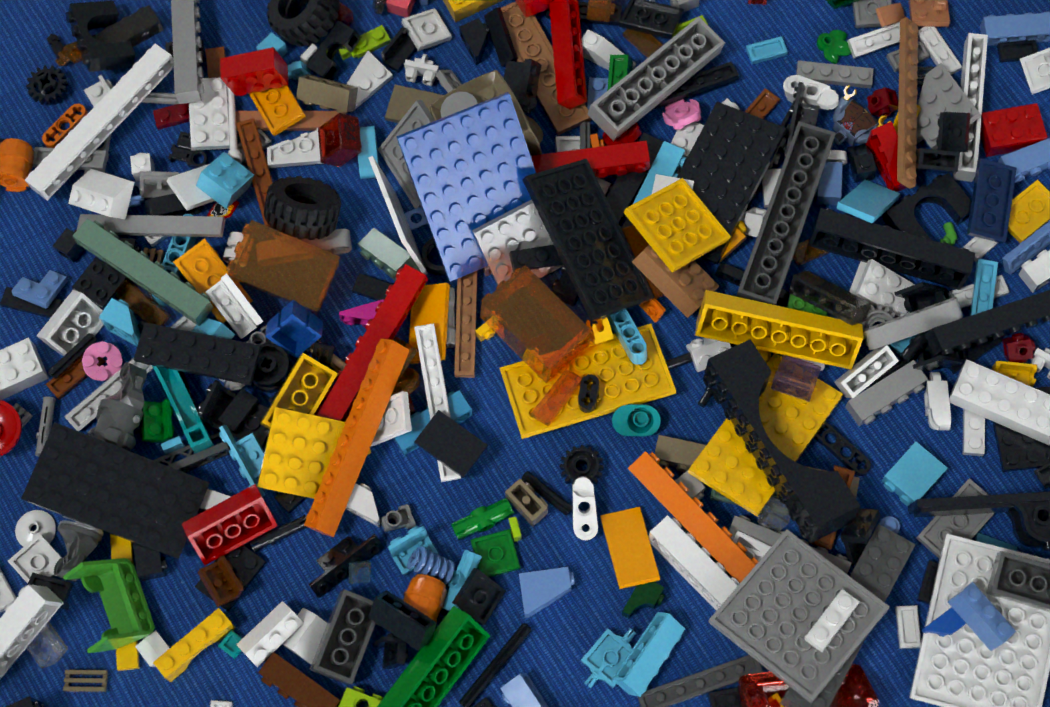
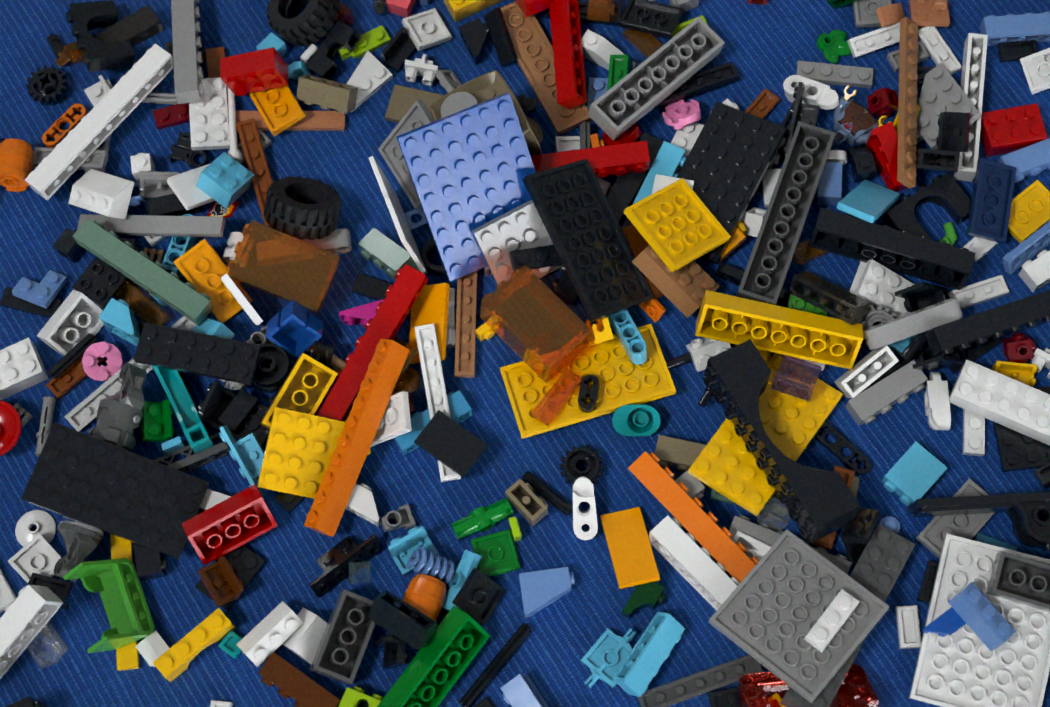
dark tan tile [63,670,108,692] -> none
white plate [205,280,257,339] -> none
black pin [249,515,307,552] -> none
white wing [267,126,326,168] -> none
clear red brick [318,113,362,167] -> none
medium azure beam [355,126,379,179] -> none
black bracket [504,59,542,100] -> none
medium azure tile [746,36,788,65] -> none
medium azure plate [970,259,998,316] -> none

